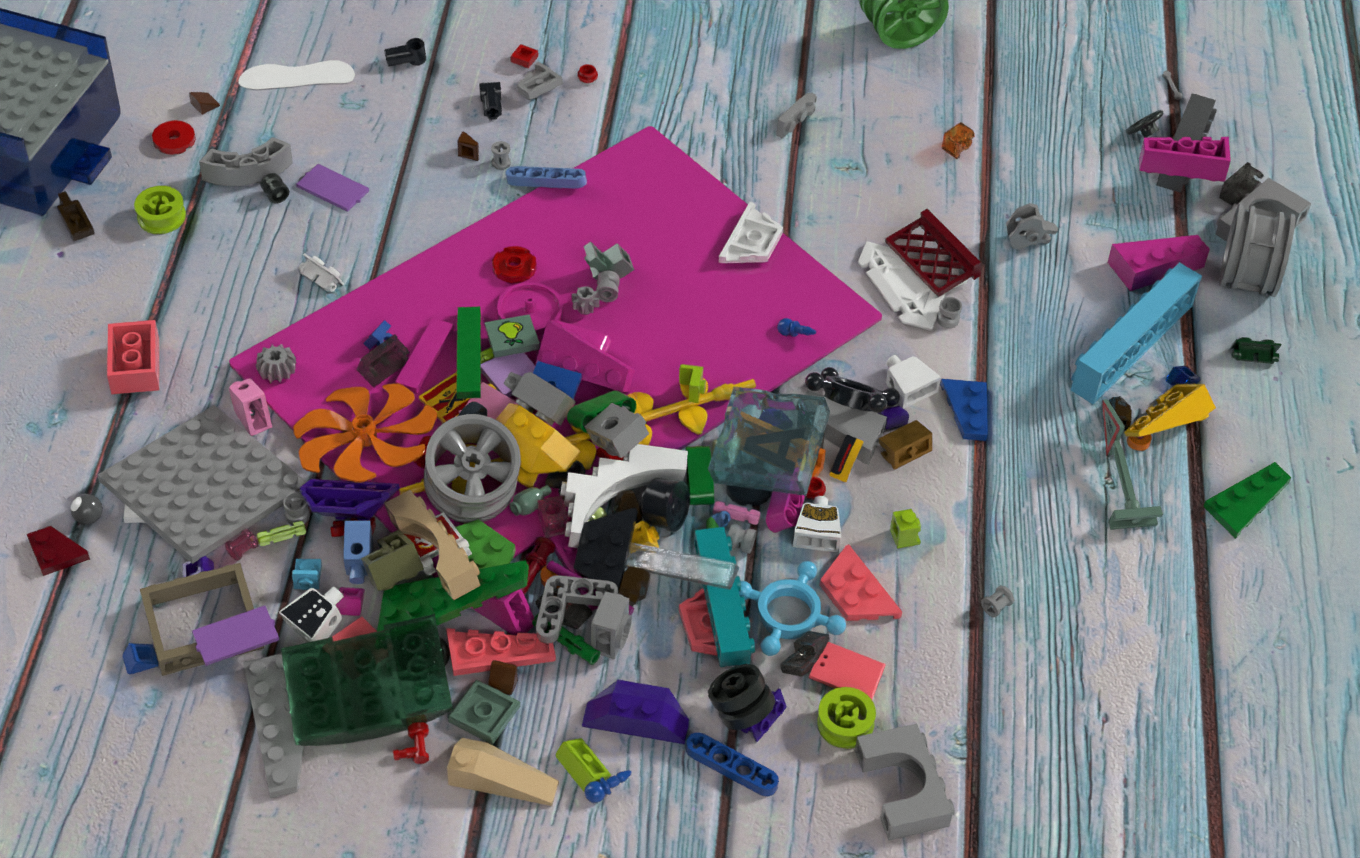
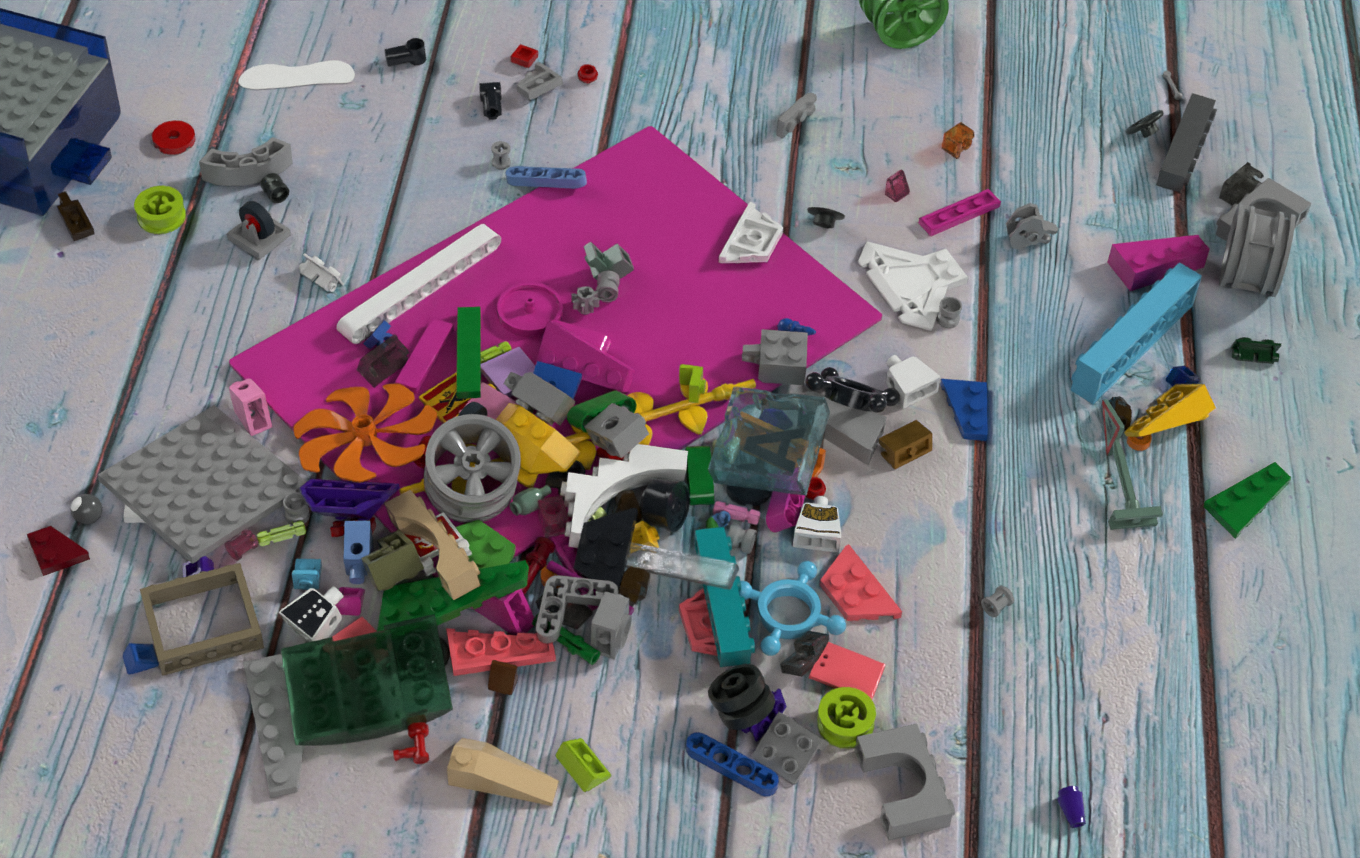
coral brick [107,320,159,394] -> none
reddish brown slope [189,92,220,114] -> none
medium lavender piece [192,605,279,666] -> none
light grey gear [256,344,296,383] -> none
medium lavender piece [296,164,369,212] -> none
sand green tile [448,679,520,745] -> none
reddish brown slope [457,132,479,161] -> none
sand green tile [485,314,540,358] -> none
red tile [492,246,537,283] -> none
dark purple wedge [582,680,690,744] -> none
blue bar [584,770,632,803] -> none
sticker [829,435,864,482] -> none
dark purple slope [878,406,909,430] -> none
dark red fence [885,208,981,297] -> none
lime brick [890,509,921,549] -> none
dark pink wedge [1139,137,1231,182] -> none
none -> light grey plate [227,201,291,260]
none -> white beam [336,224,501,344]
none -> light grey hinge [742,329,808,385]
none -> light grey bracket [752,712,829,784]
none -> pearl dark grey piece [807,207,845,228]
none -> clear pink slope [885,169,910,202]
none -> dark pink tile [918,189,1001,236]
none -> dark purple cone [1057,786,1086,828]

